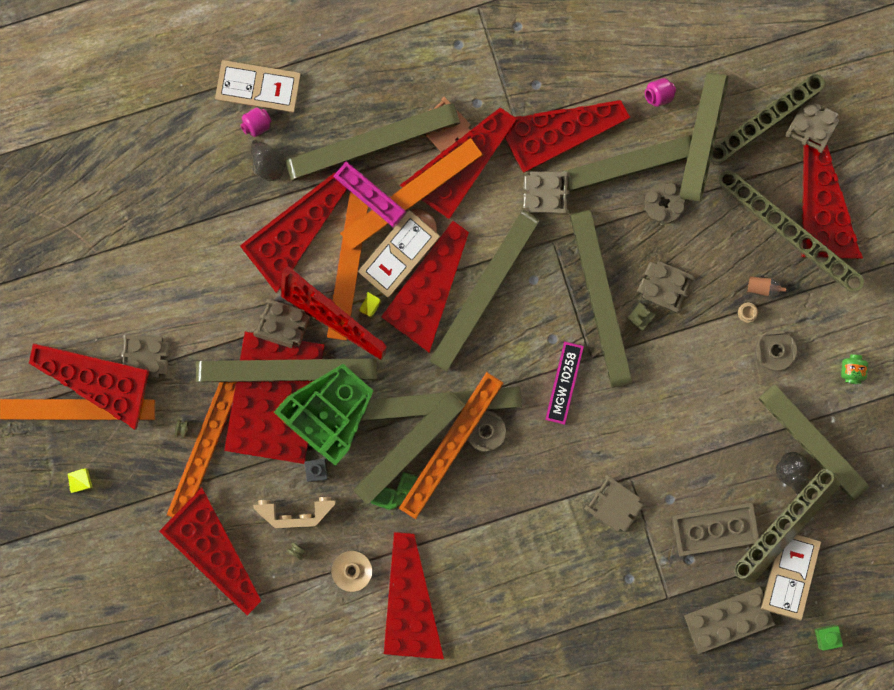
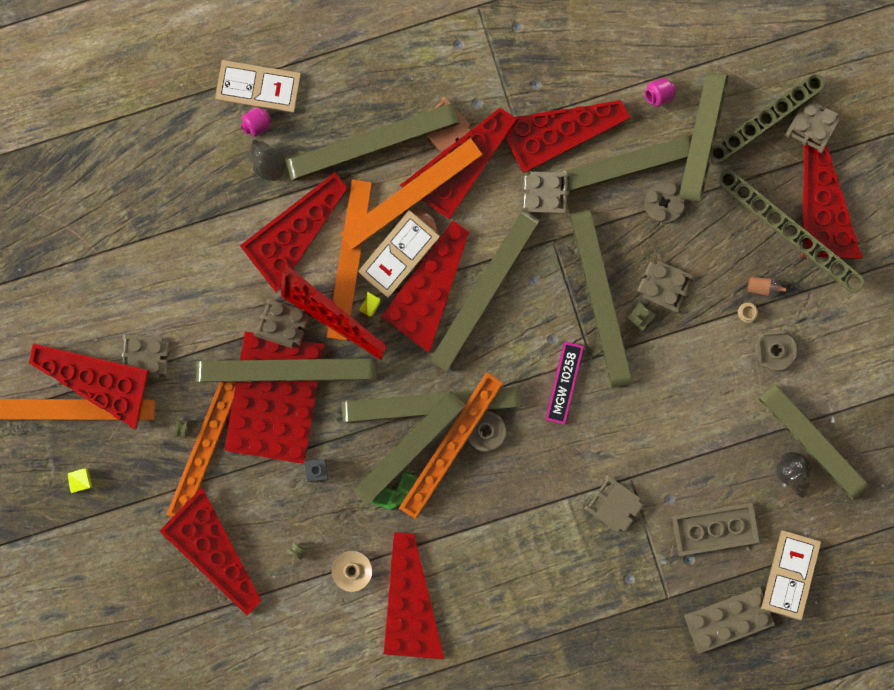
tan slope [253,497,336,528] -> none
bright green wedge [274,364,373,466] -> none
dark pink tile [333,161,407,228] -> none
olive beam [734,469,840,583] -> none
bright green brick [815,625,843,651] -> none
bright green head [841,354,868,384] -> none

